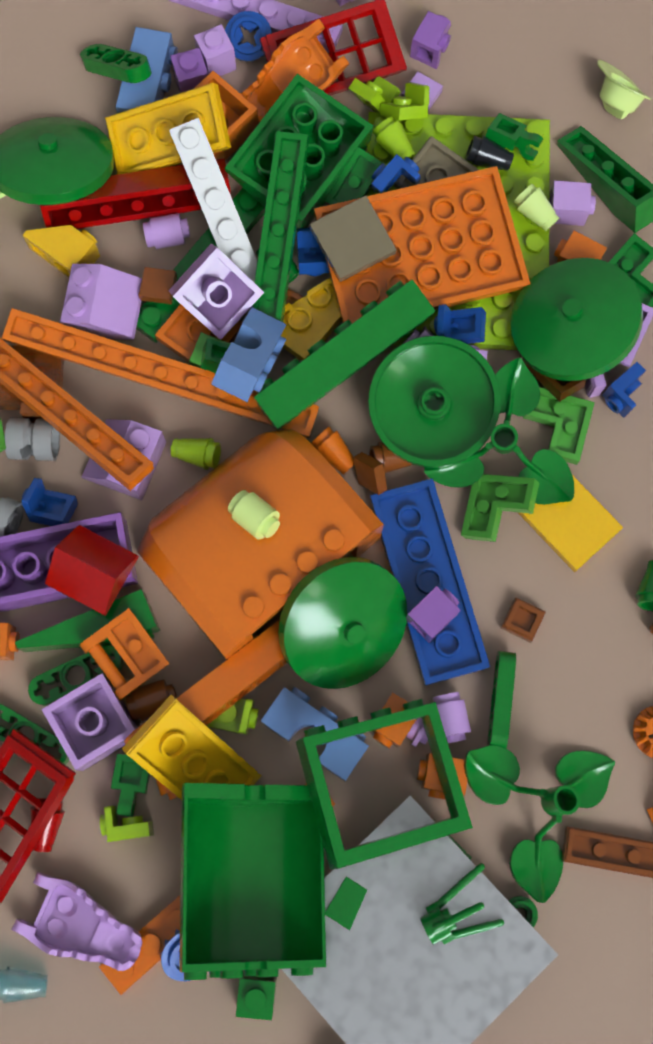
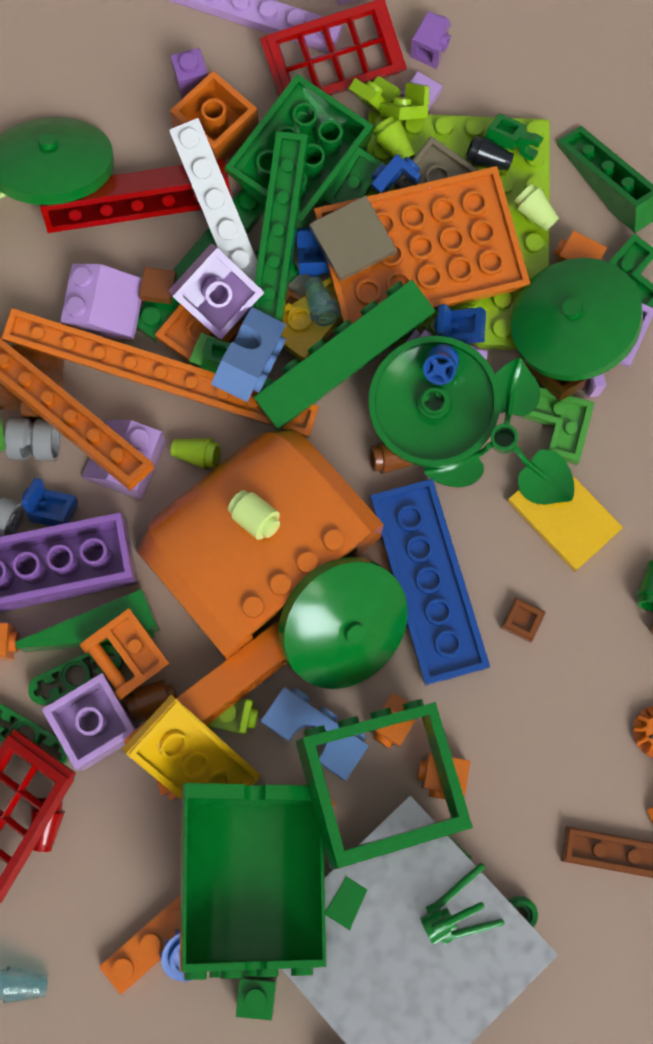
lavender animal [11,871,143,971] -> none
yellow slope [22,225,100,277] -> none
red slope [45,525,139,616] -> none
green beam [80,44,152,83] -> none
lime bracket [100,806,154,842] -> none
yellow tile [105,83,231,174] -> none
green plate [111,754,150,817] -> none
medium blue arch [116,27,178,114] -> none
lavender brick [143,213,190,249] -> none
lavender brick [194,24,236,76] -> none
blue gear [225,11,272,62] -> none
orange animal [240,19,350,122] -> none
orange cone [311,427,354,475] -> none
dark orange tile [353,452,387,495] -> none
medium lavender brick [406,586,461,643] -> none
lavender plate [406,718,428,747] -> none
lavender brick [433,692,471,744] -> none
bright green plate [461,474,539,542] -> none
green plant [464,745,615,903] -> none
green beam [487,651,516,748] -> none
lavender brick [550,180,596,226] -> none
yellowish green piece [597,60,652,119] -> none
blue bracket [602,362,646,417] -> none
none -> clear light blue cone [304,277,340,326]
none -> blue wheel [423,344,459,385]

